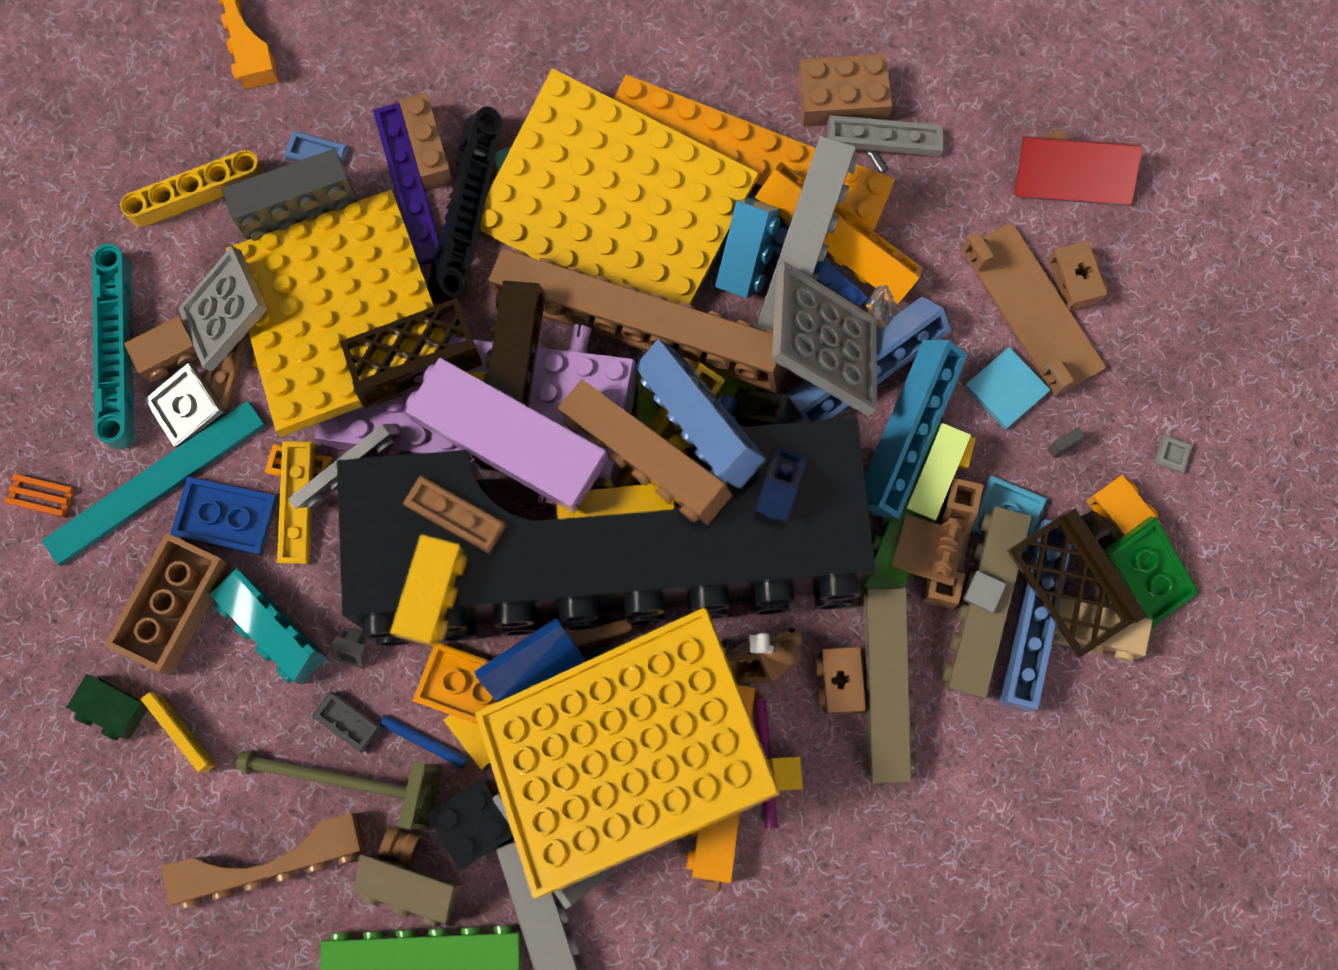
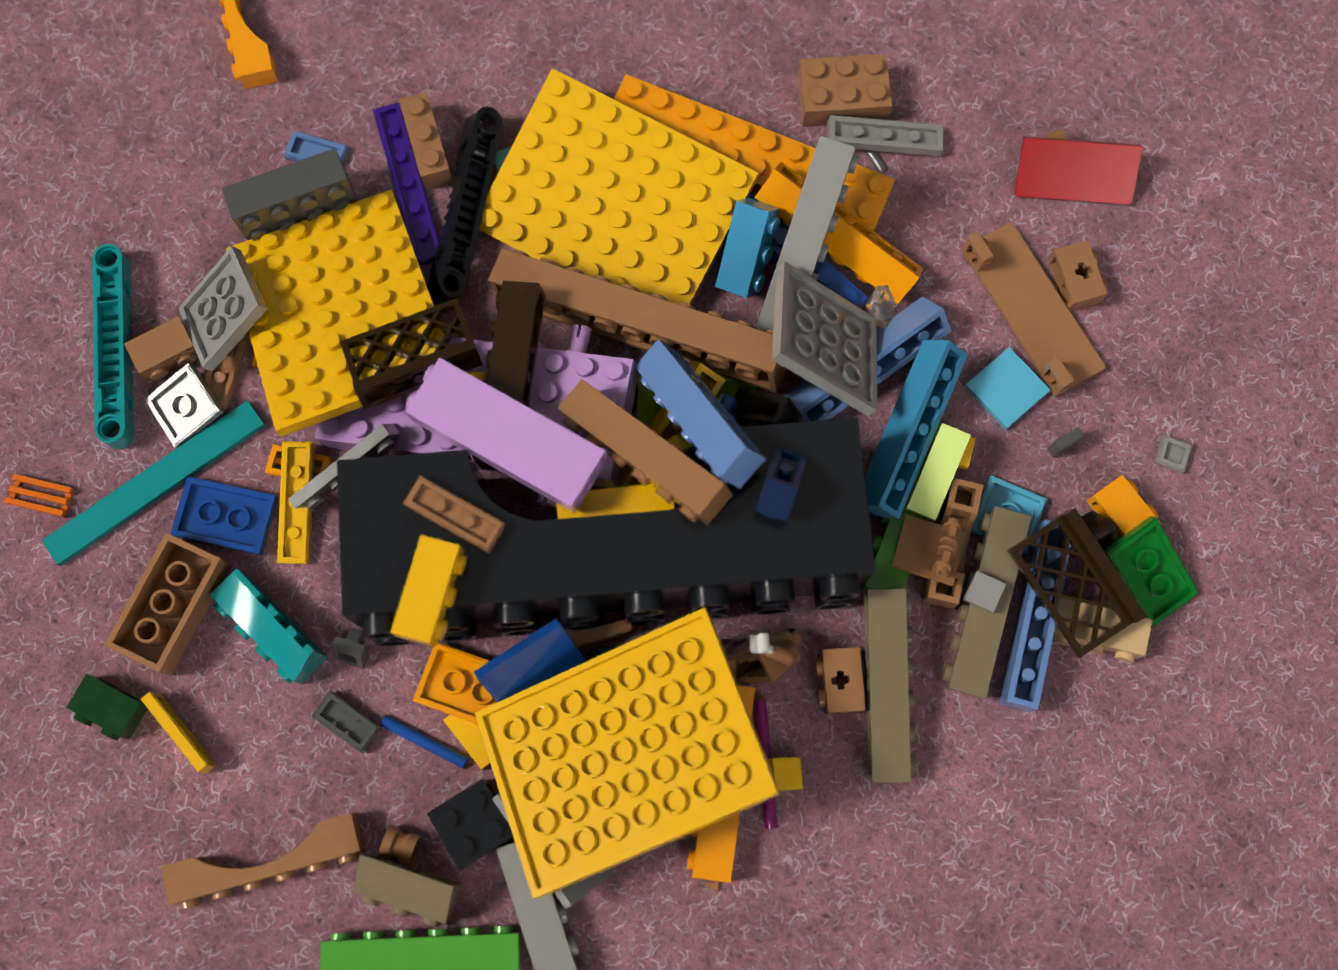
yellow beam [120,150,265,227] -> none
olive tile [236,750,442,831] -> none

